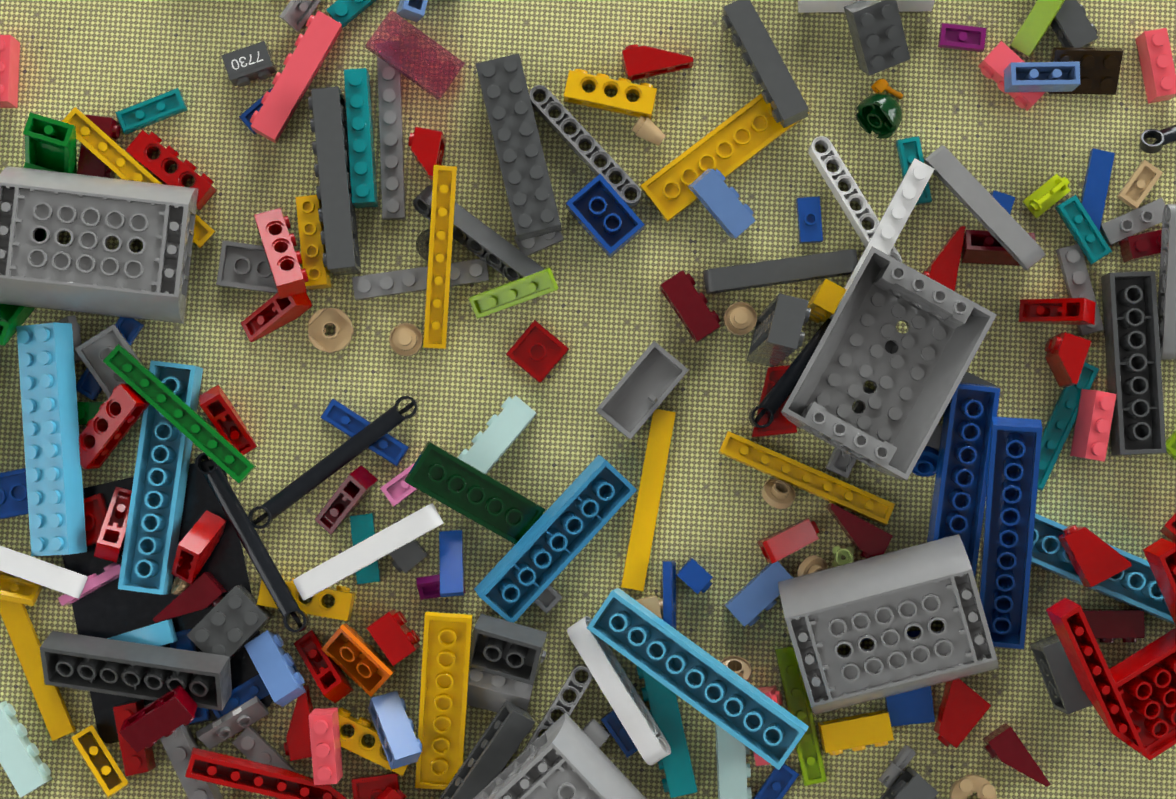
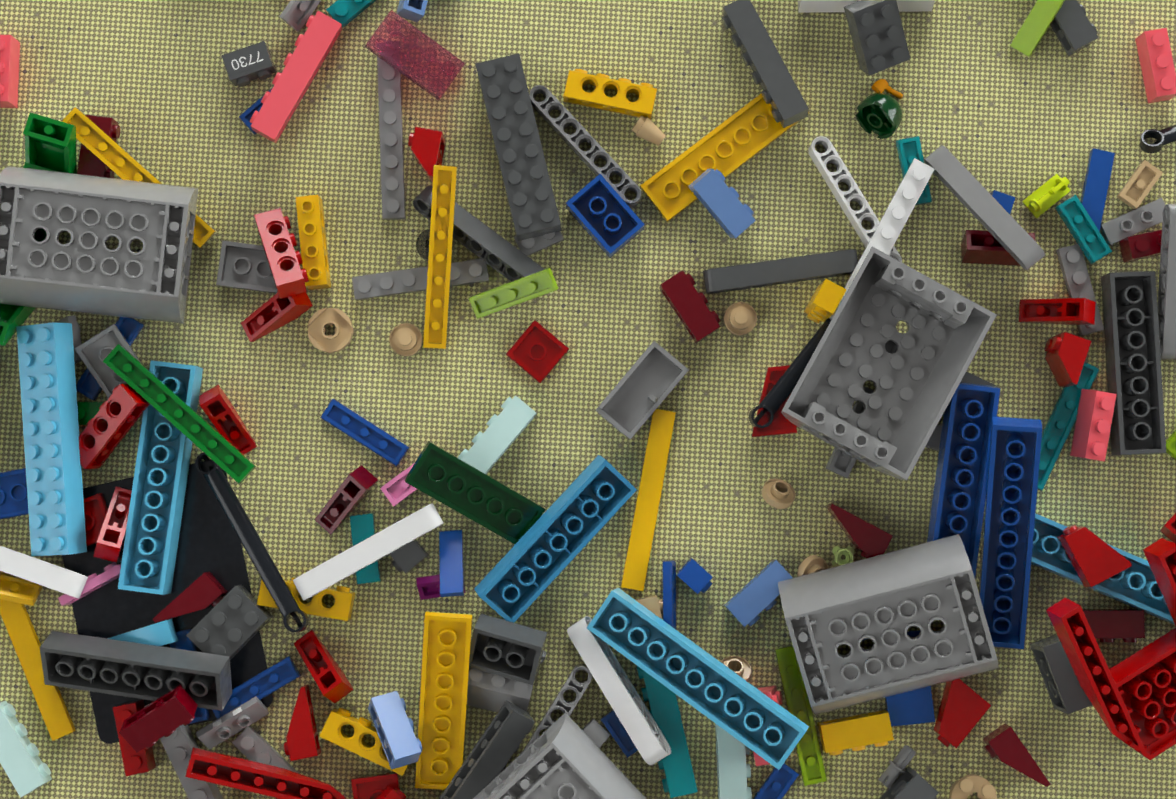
yellow brick [71,725,129,798] -> none
teal tile [115,88,187,135] -> none
red brick [125,130,217,210] -> none
red slope [171,510,227,584] -> none
tan animal [171,577,191,595] -> none
medium blue brick [244,630,306,707] -> none
black piece [248,396,418,529] -> none
dark grey brick [308,86,361,276] -> none
coral brick [309,707,343,785] -> none
orange slope [321,623,396,697] -> none
teal brick [344,68,378,208] -> none
red brick [367,609,421,666] -> none
light grey plate [534,585,562,614] -> none
red slope [621,44,694,81] -> none
yellow plate [718,431,895,526] -> none
dark grey brick [747,293,811,367] -> none
red slope [757,518,820,564] -> none
blue plate [796,196,823,244] -> none
blue plate [912,446,939,477] -> none
red slope [922,226,966,291] -> none
magenta plate [938,23,987,52] -> none
coral brick [978,41,1045,111] -> none
medium blue brick [1004,62,1080,92] -> none
dark brown plate [1048,47,1123,95] -> none

